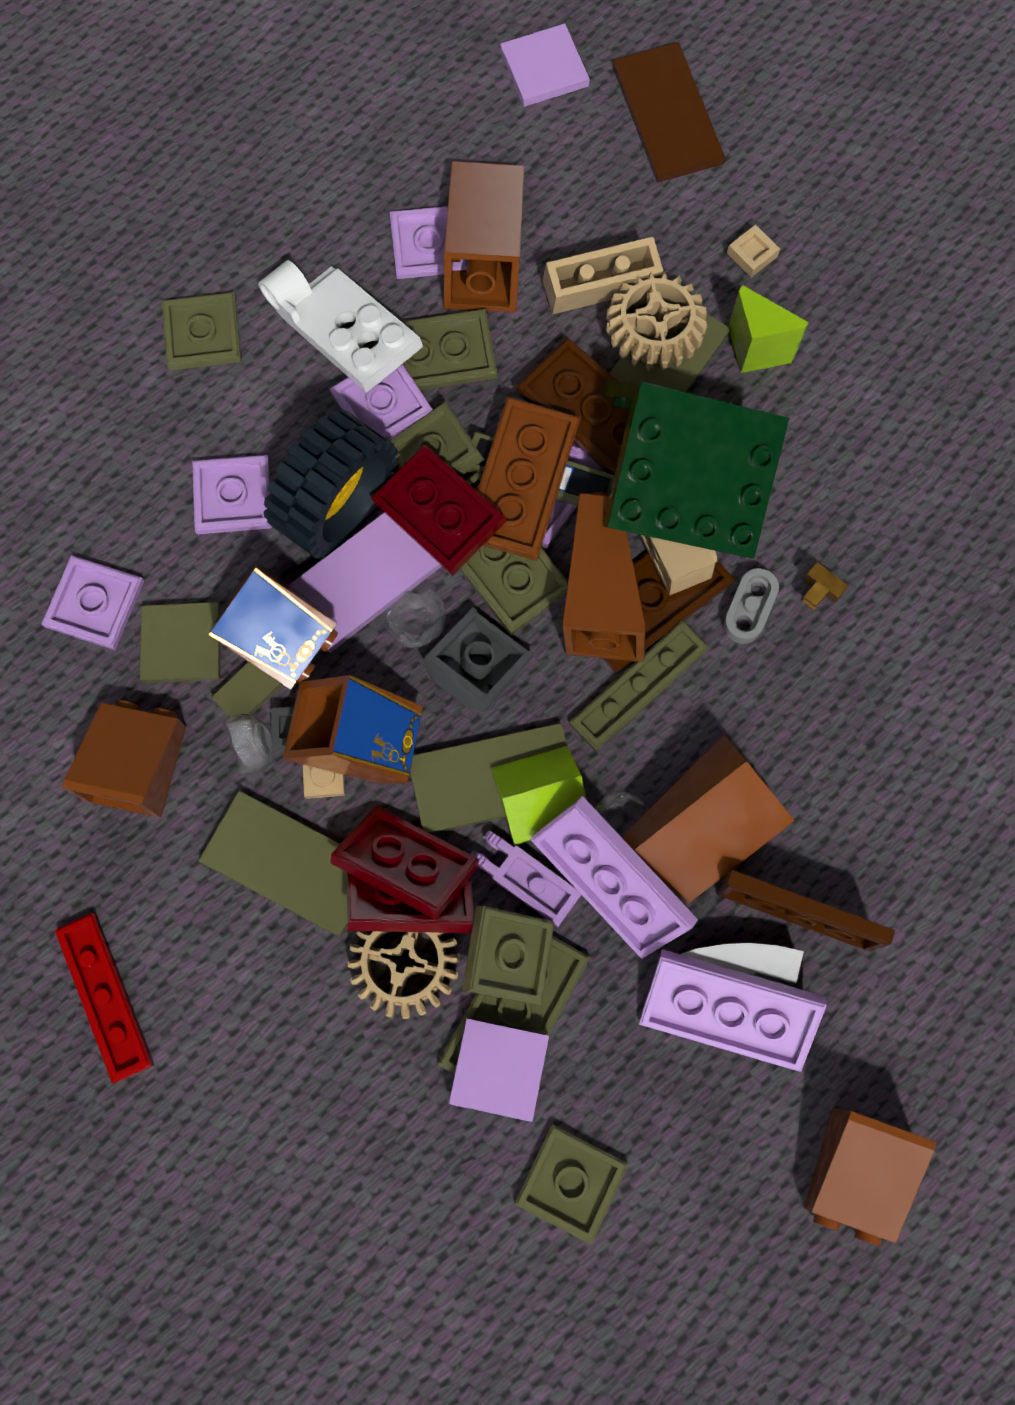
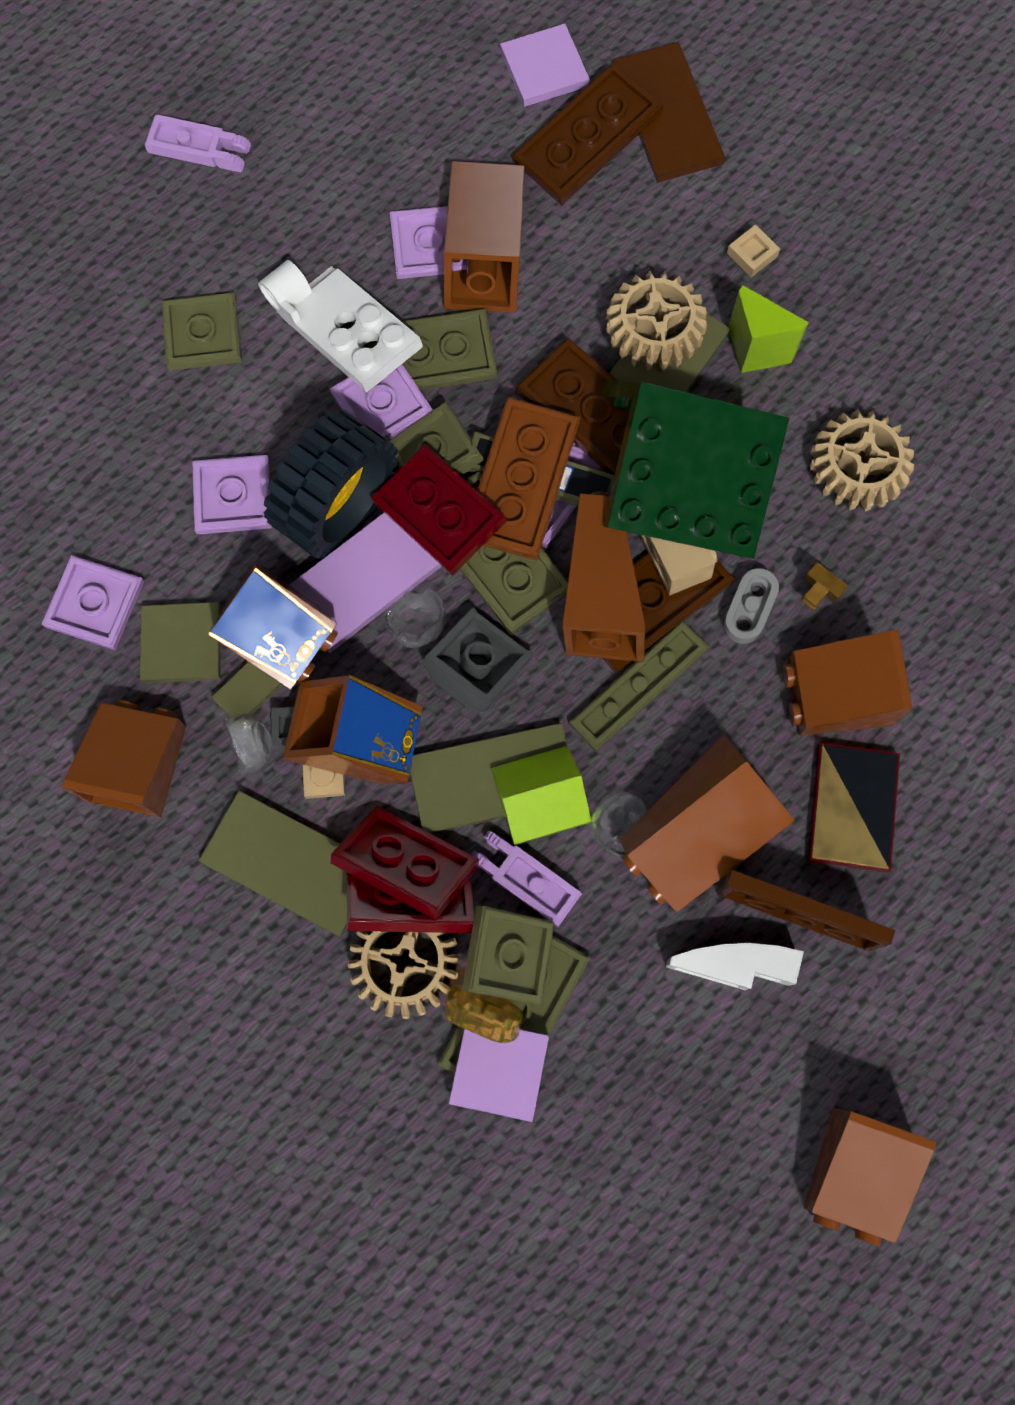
red tile [54,913,154,1084] -> none
olive tile [515,1124,629,1245] -> none
lavender tile [530,796,698,959] -> none
tan brick [543,237,664,315] -> none
lavender tile [639,949,827,1072] -> none
none -> lavender hinge [145,114,251,172]
none -> clear yellow beam [445,985,523,1043]
none -> reddish brown tile [512,63,663,206]
none -> dark orange slope [782,630,913,736]
none -> tile [807,742,900,873]
none -> tan gear [810,409,915,512]

